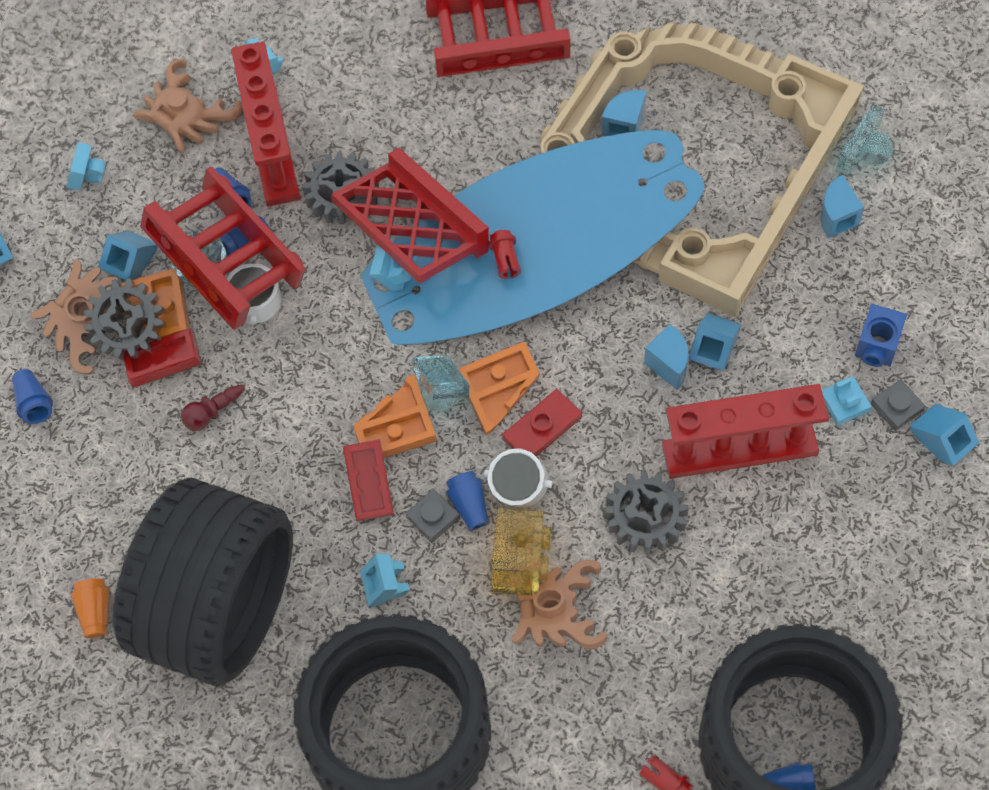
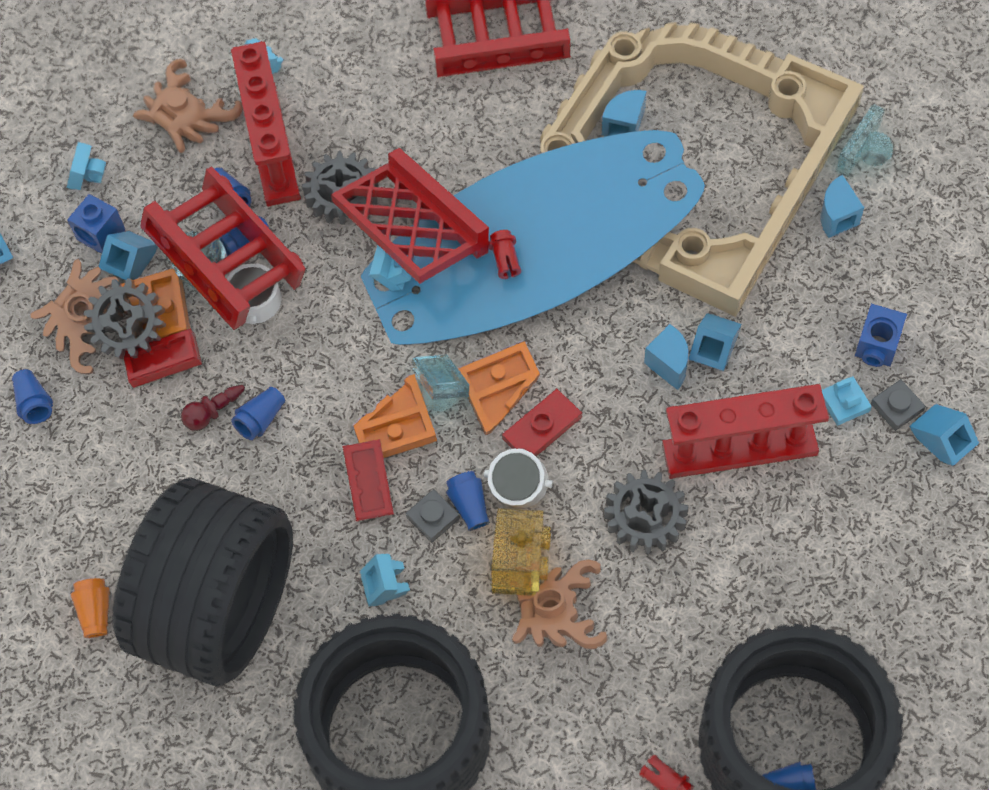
none -> blue brick [67,194,126,254]
none -> blue cone [231,387,285,440]

